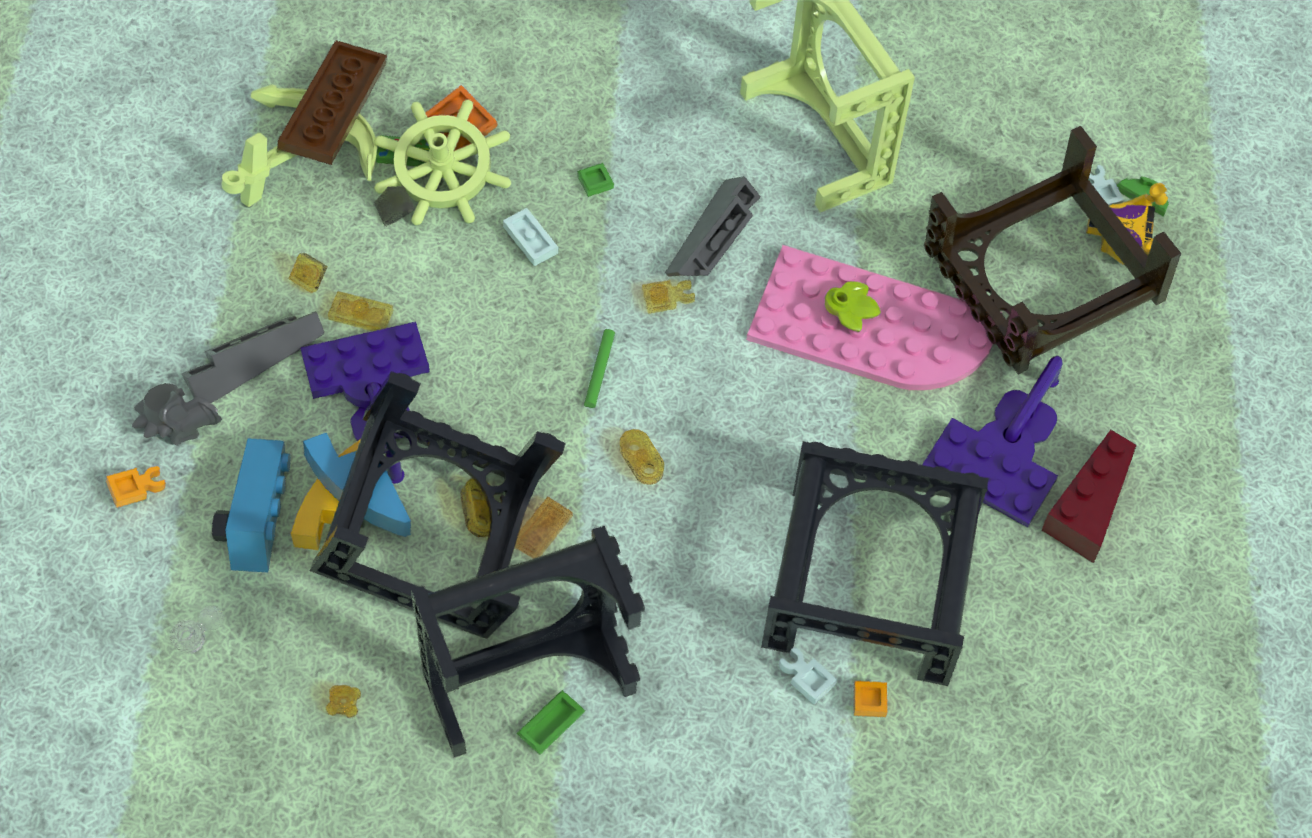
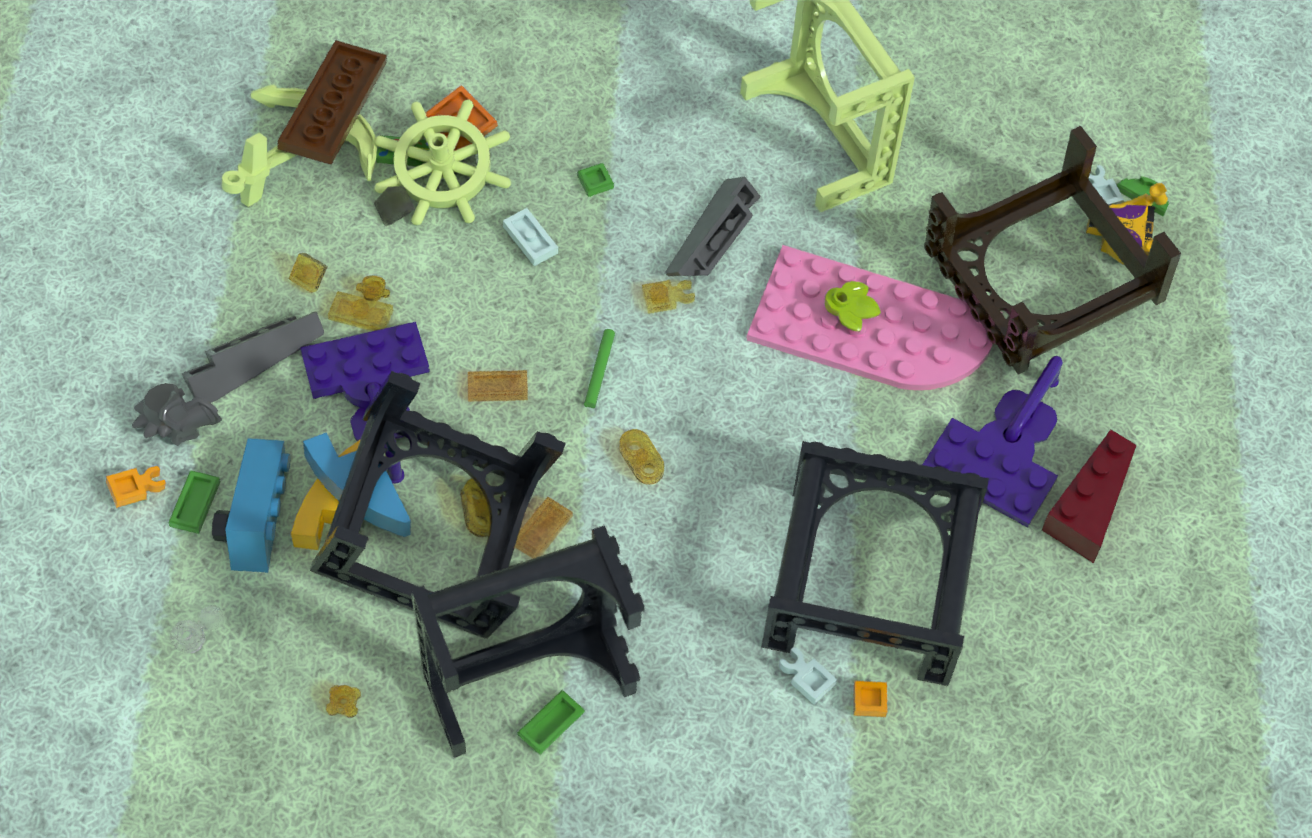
none -> bright green tile [168,470,221,534]
none -> clear yellow plate [356,275,390,301]
none -> clear orange tile [468,370,528,402]

